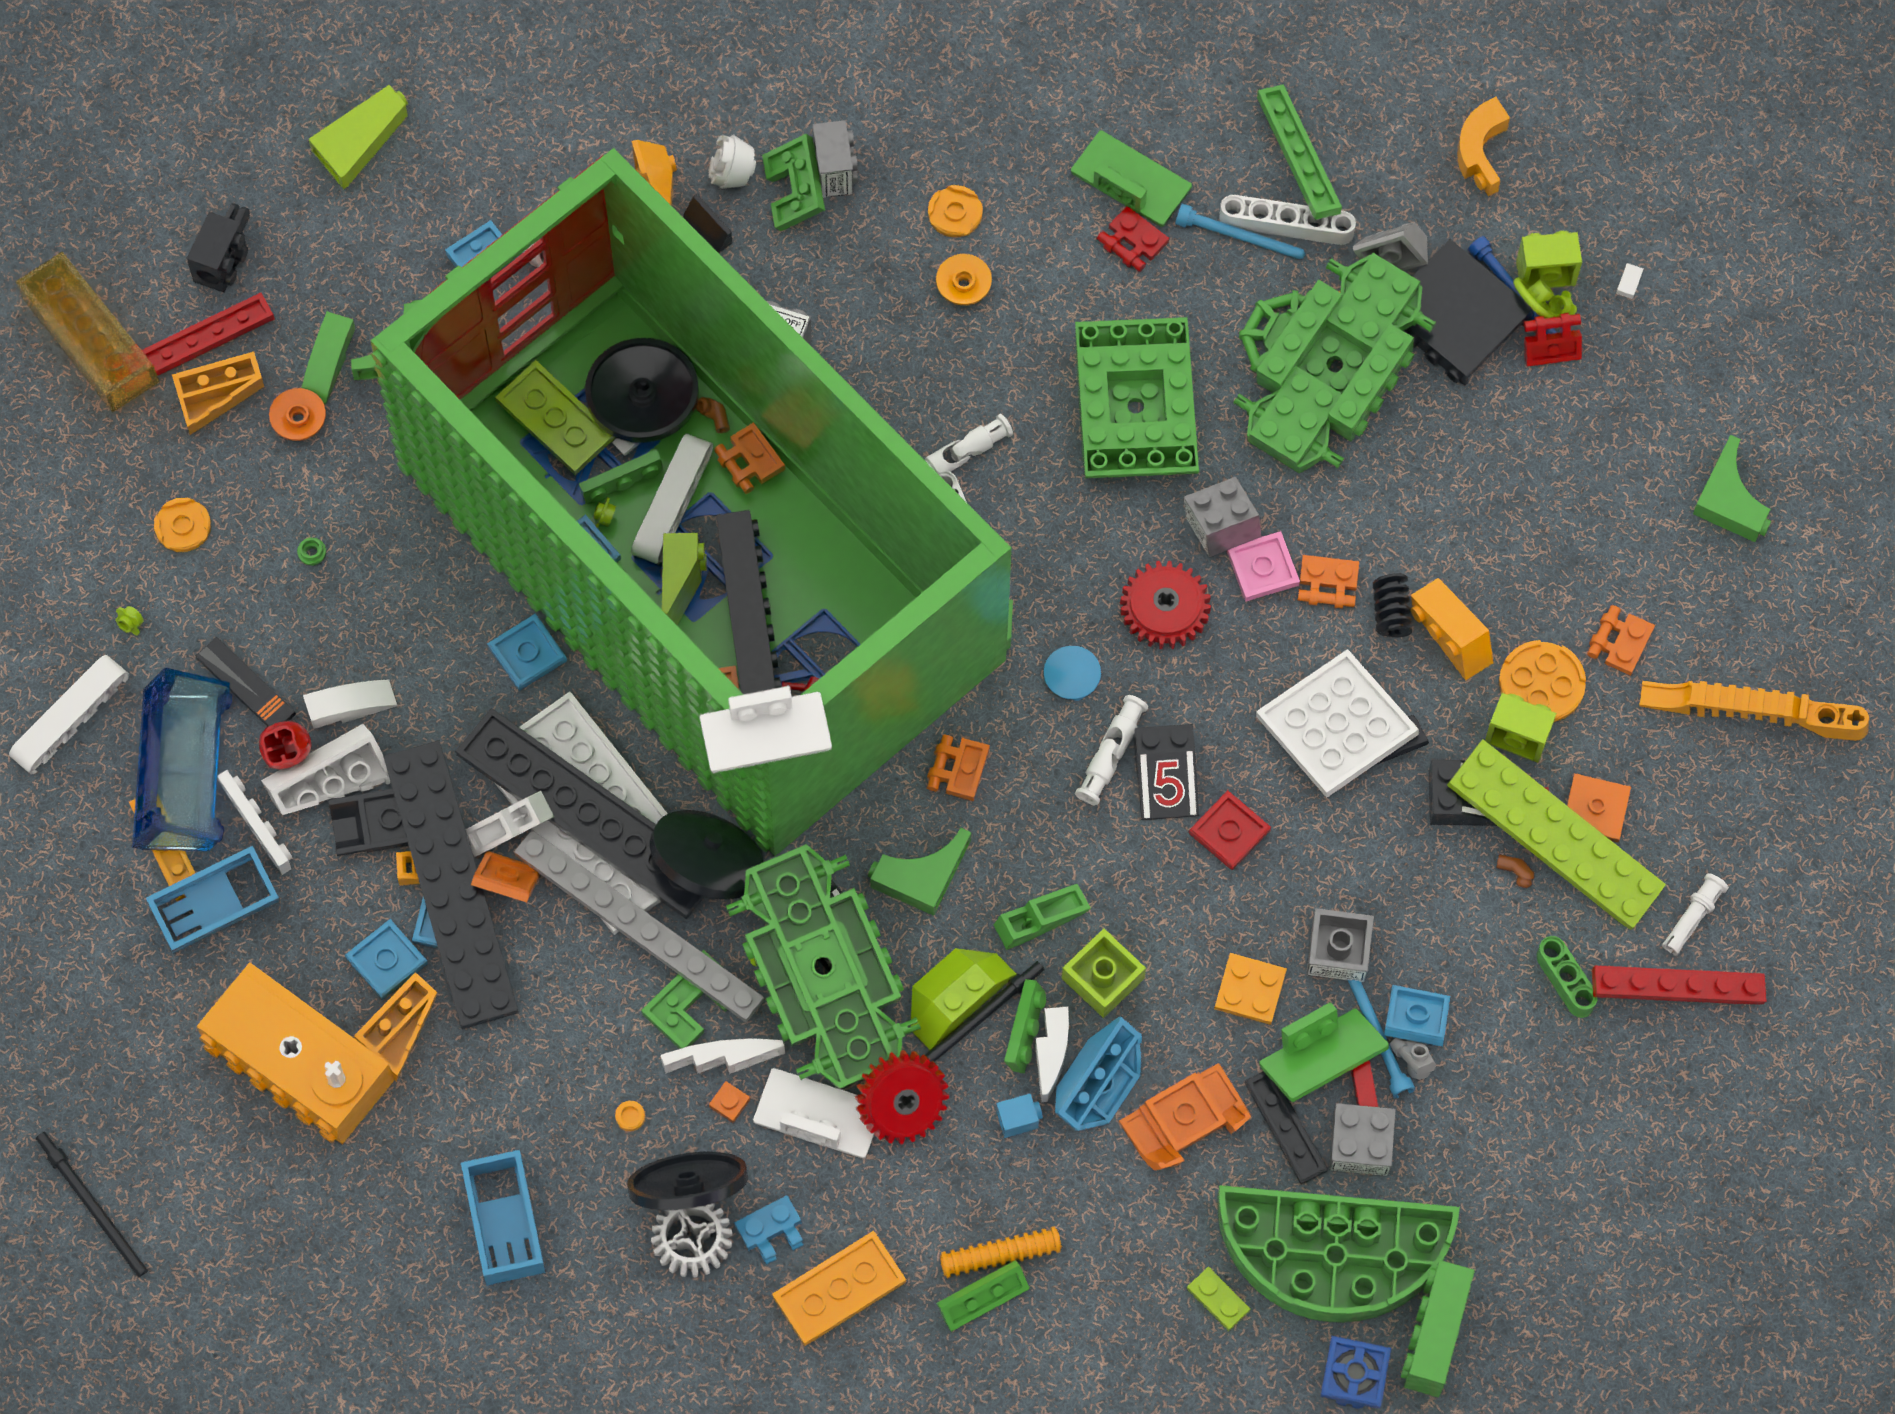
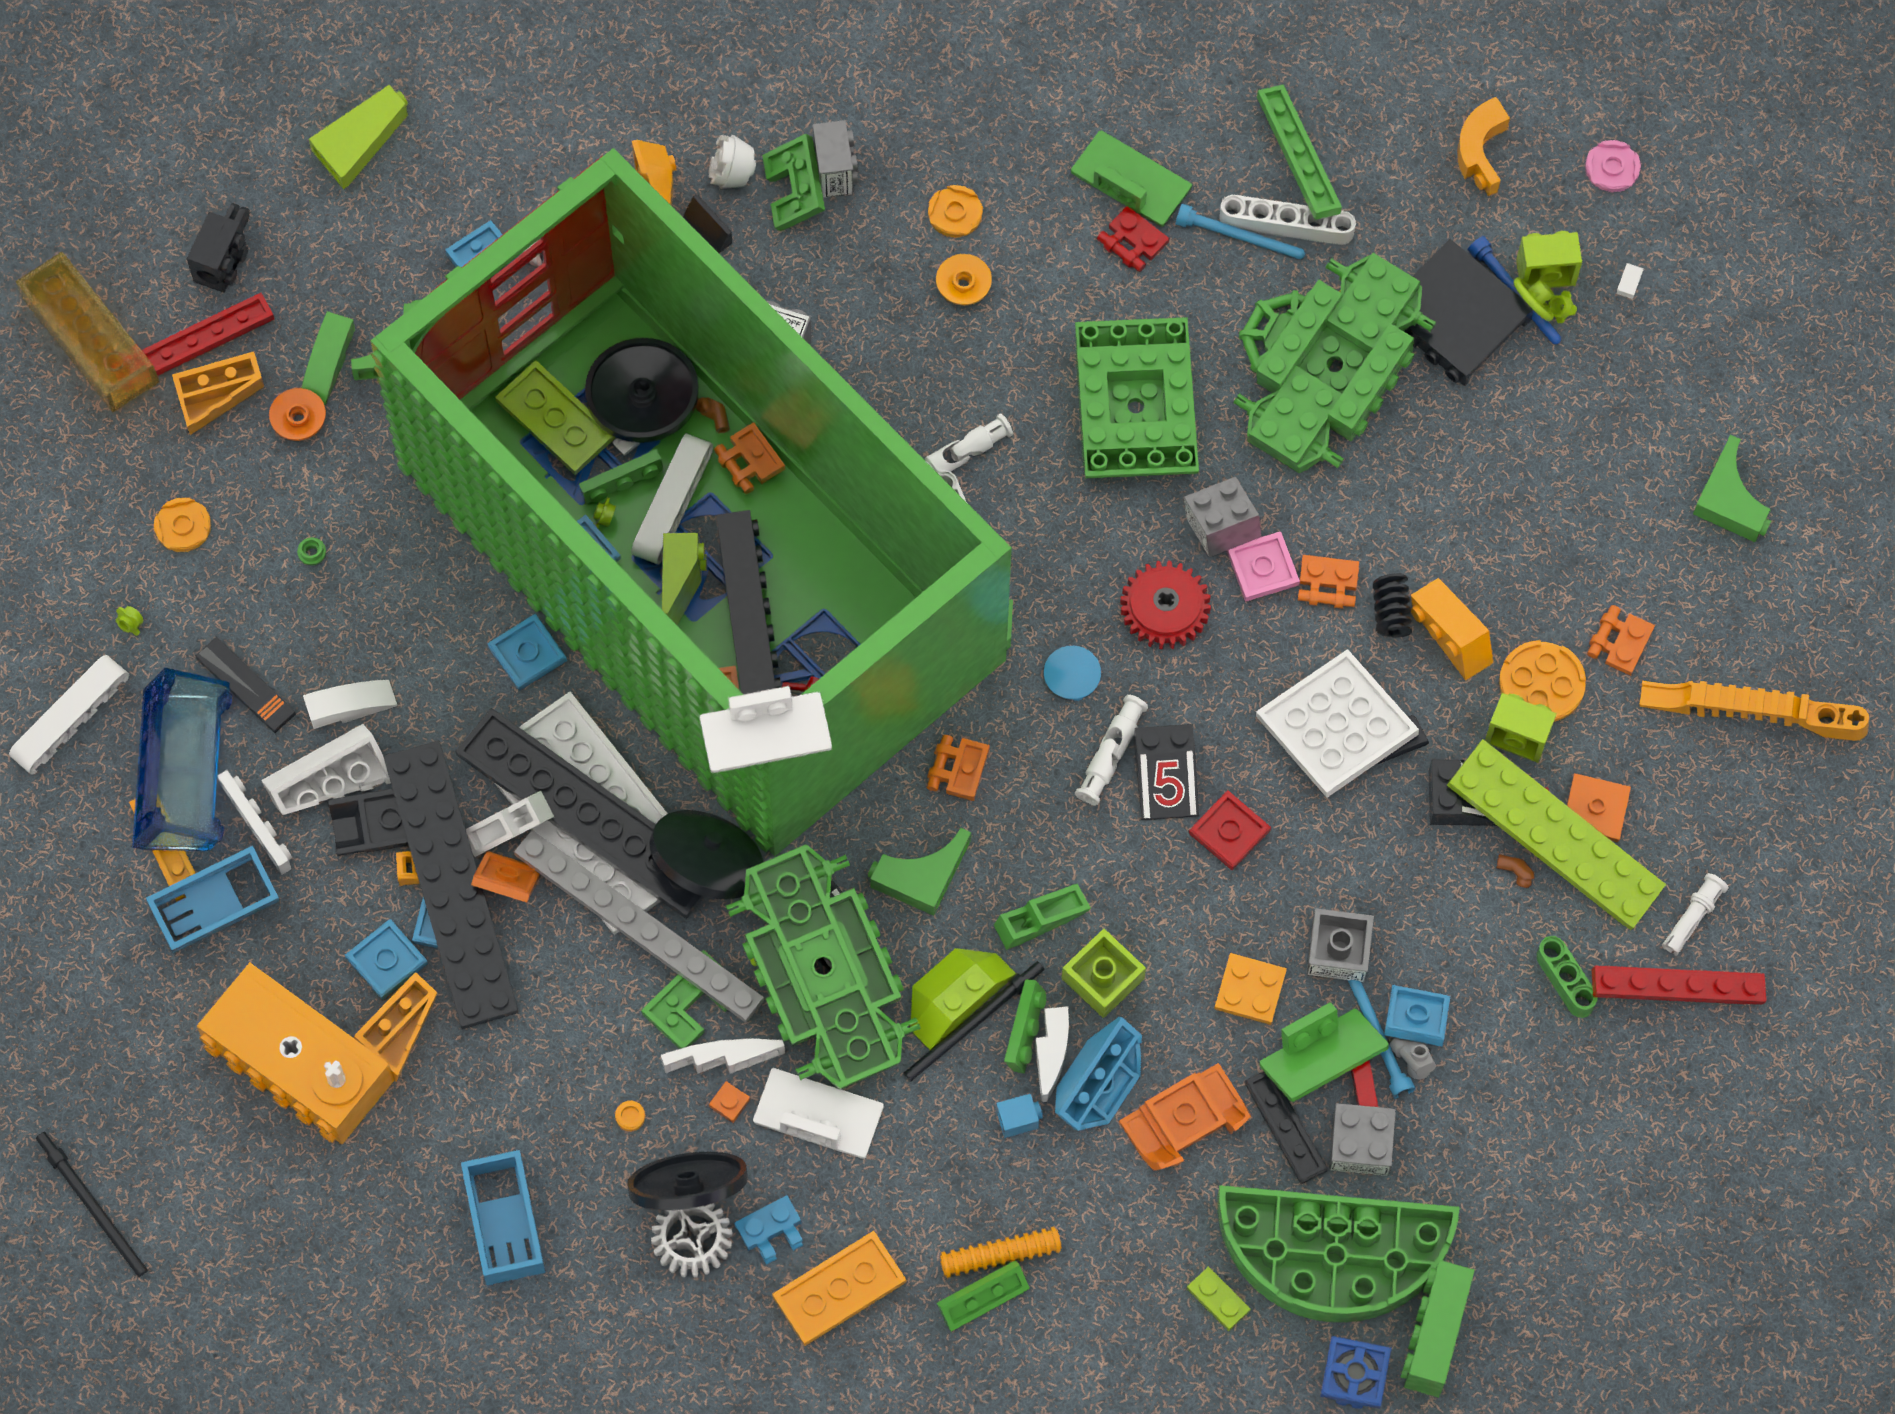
red piece [259,721,312,770] -> none
red gear [855,1050,949,1144] -> none
light grey slope [1353,222,1428,271] -> none
red plate [1524,313,1582,367] -> none
none -> bright pink tile [1585,140,1641,192]

